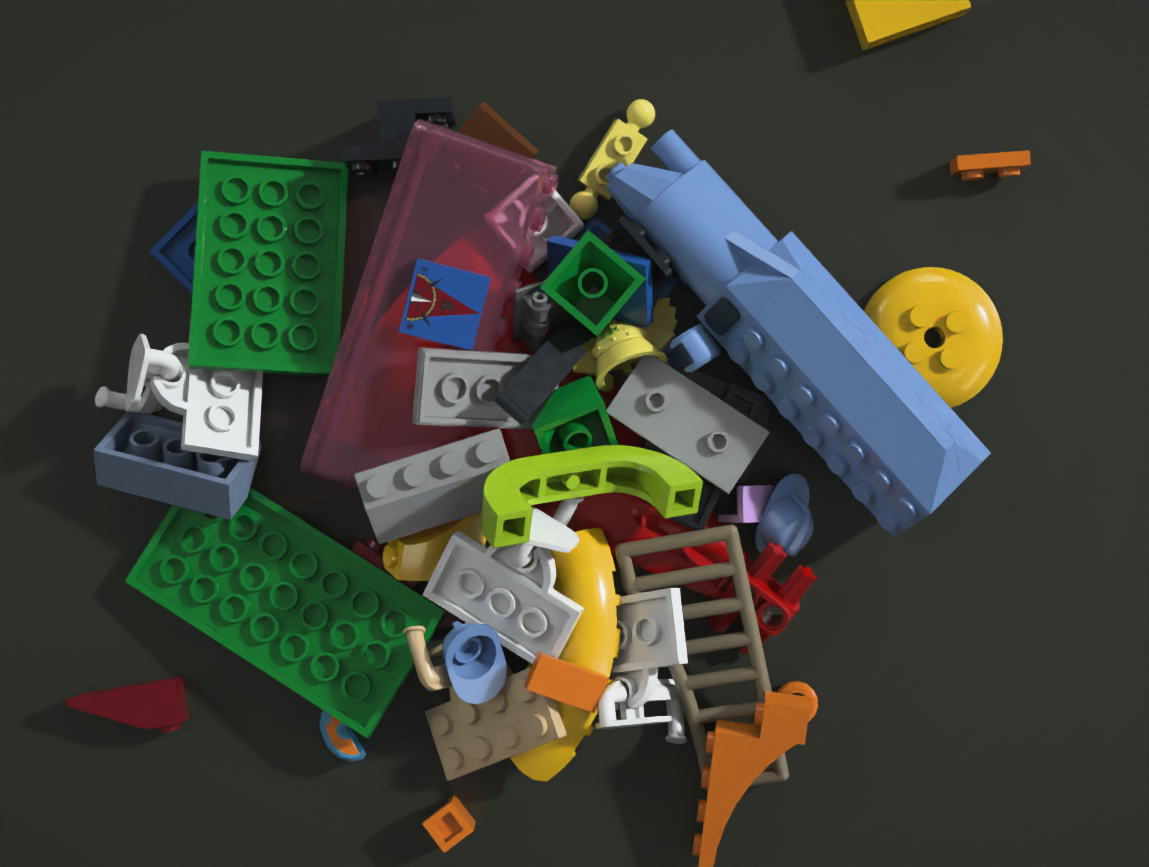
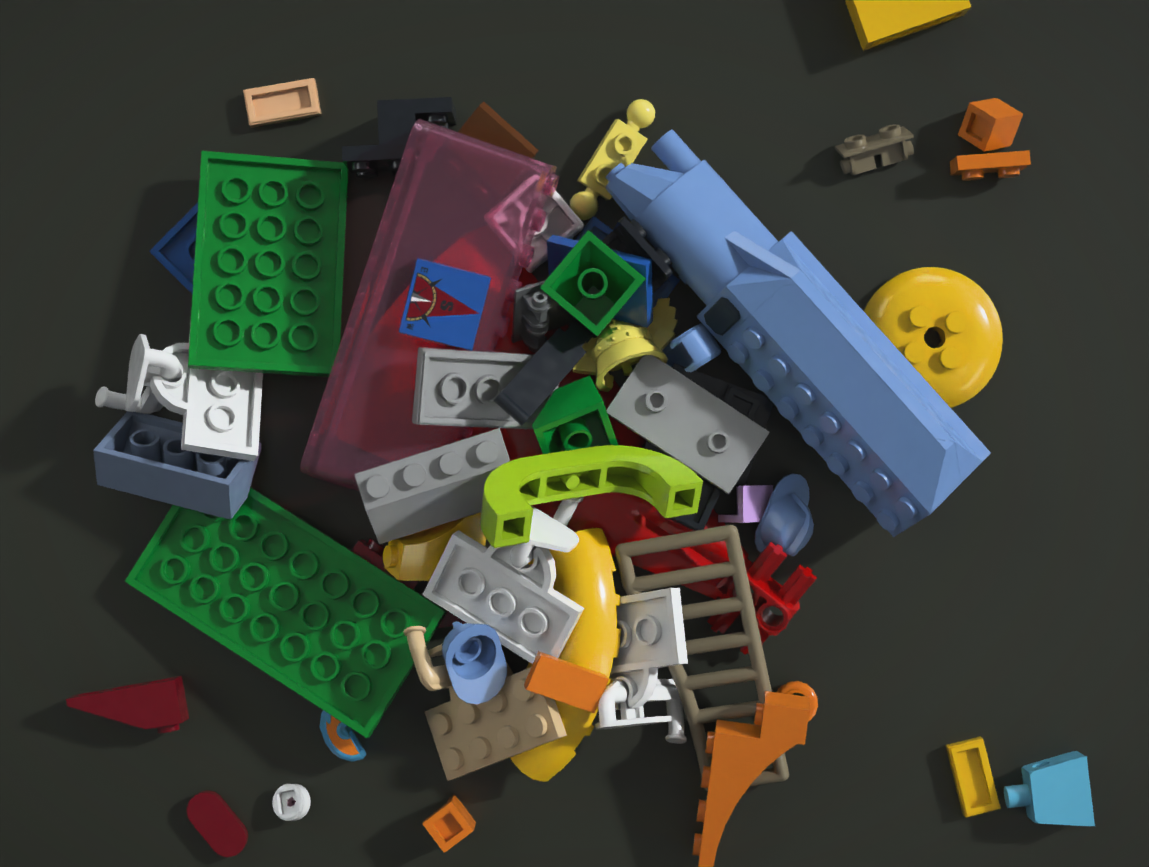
none -> dark red tile [187,790,248,857]
none -> light nougat tile [243,78,322,128]
none -> white tile [272,784,311,821]
none -> dark tan hinge [835,125,914,176]
none -> yellow tile [946,736,1001,817]
none -> orange panel [958,98,1023,152]
none -> medium azure torso [1004,751,1095,827]

